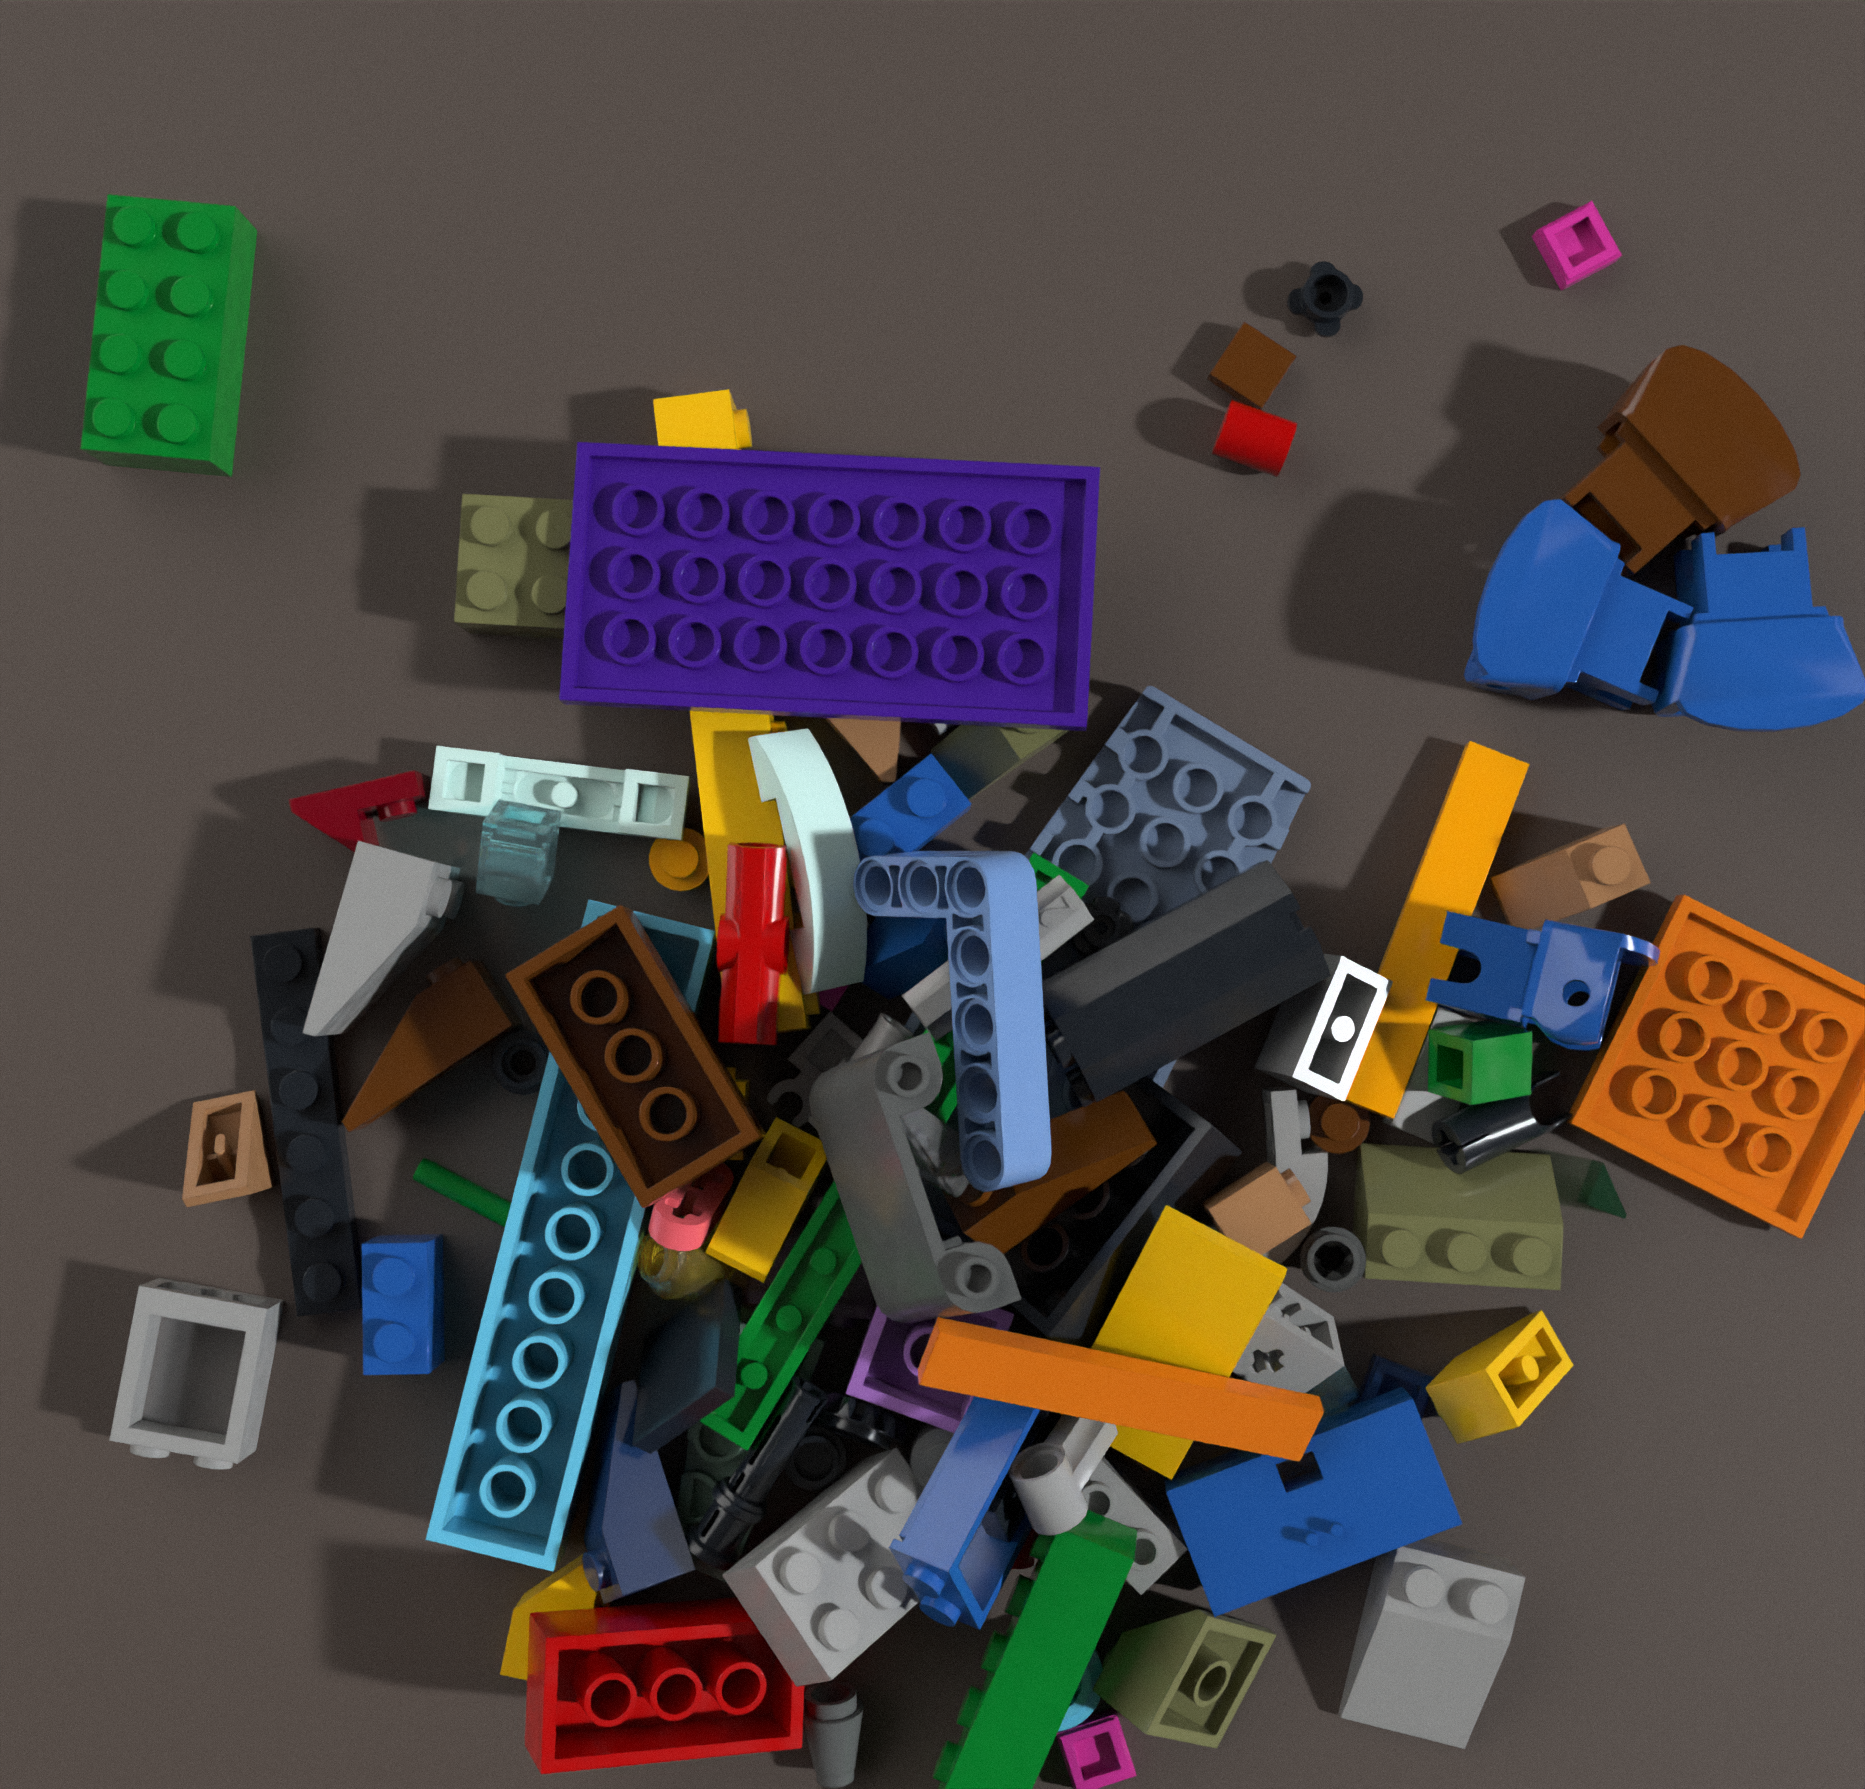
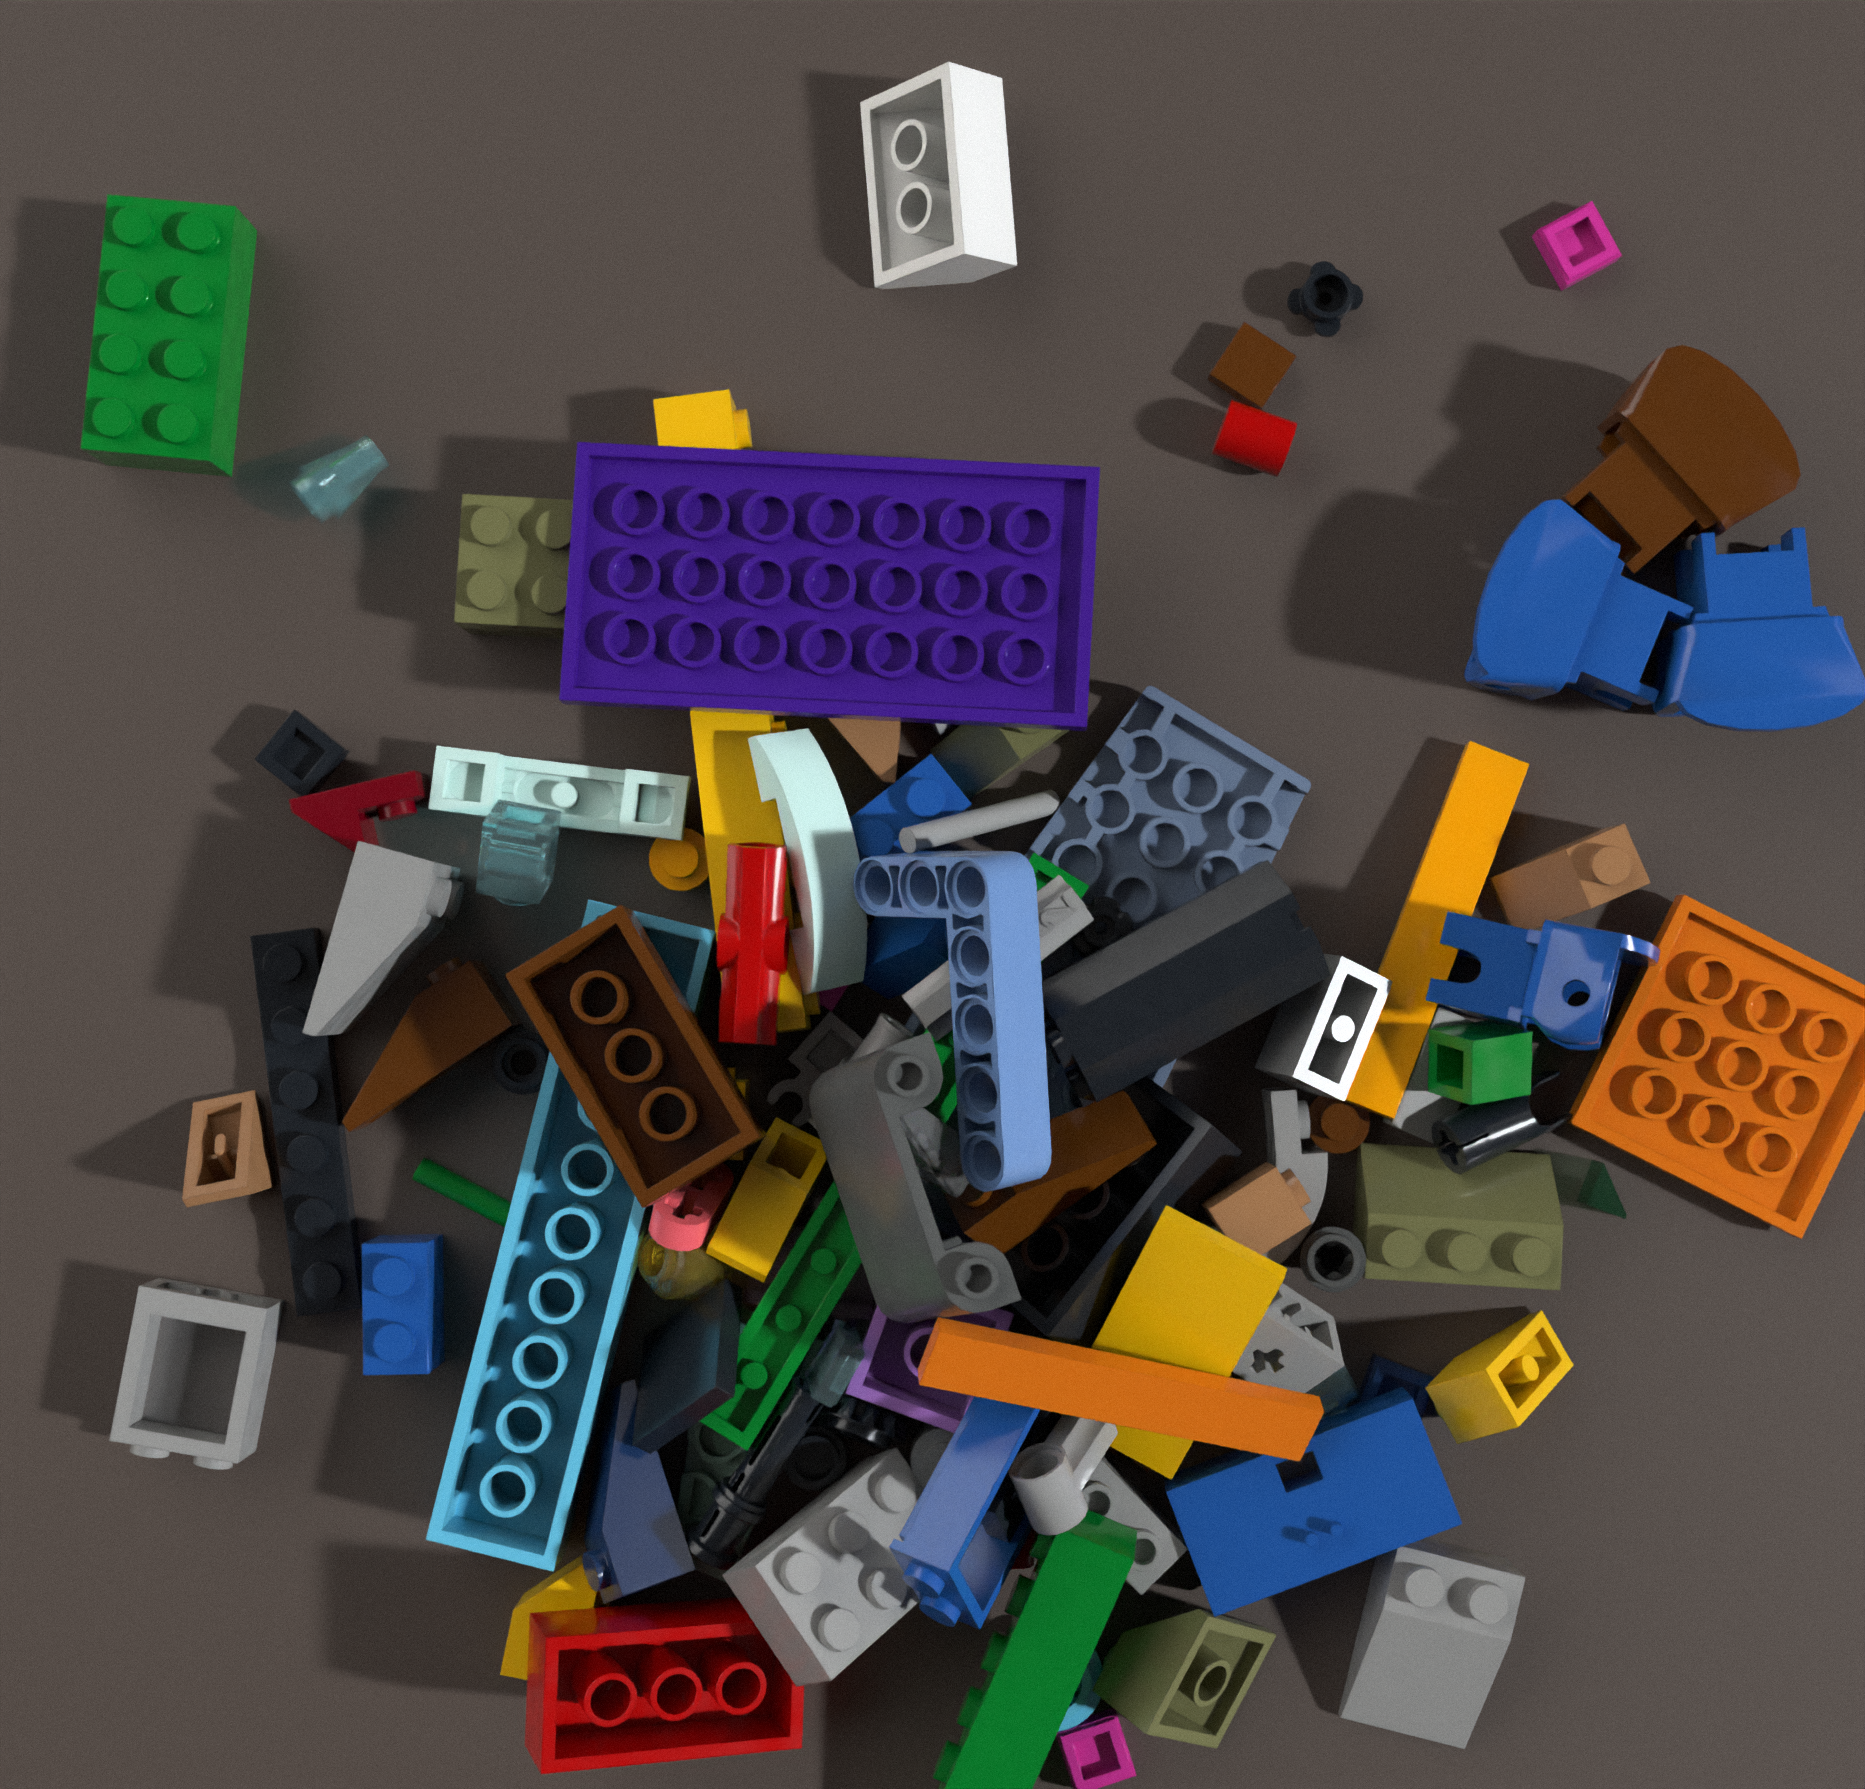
dark grey cone [803,1681,864,1788] -> none
none -> black plate [254,709,350,796]
none -> clear light blue cone [289,435,389,524]
none -> clear light blue tile [805,1318,865,1408]
none -> white slope [860,62,1017,289]
none -> light grey bar [899,790,1060,854]

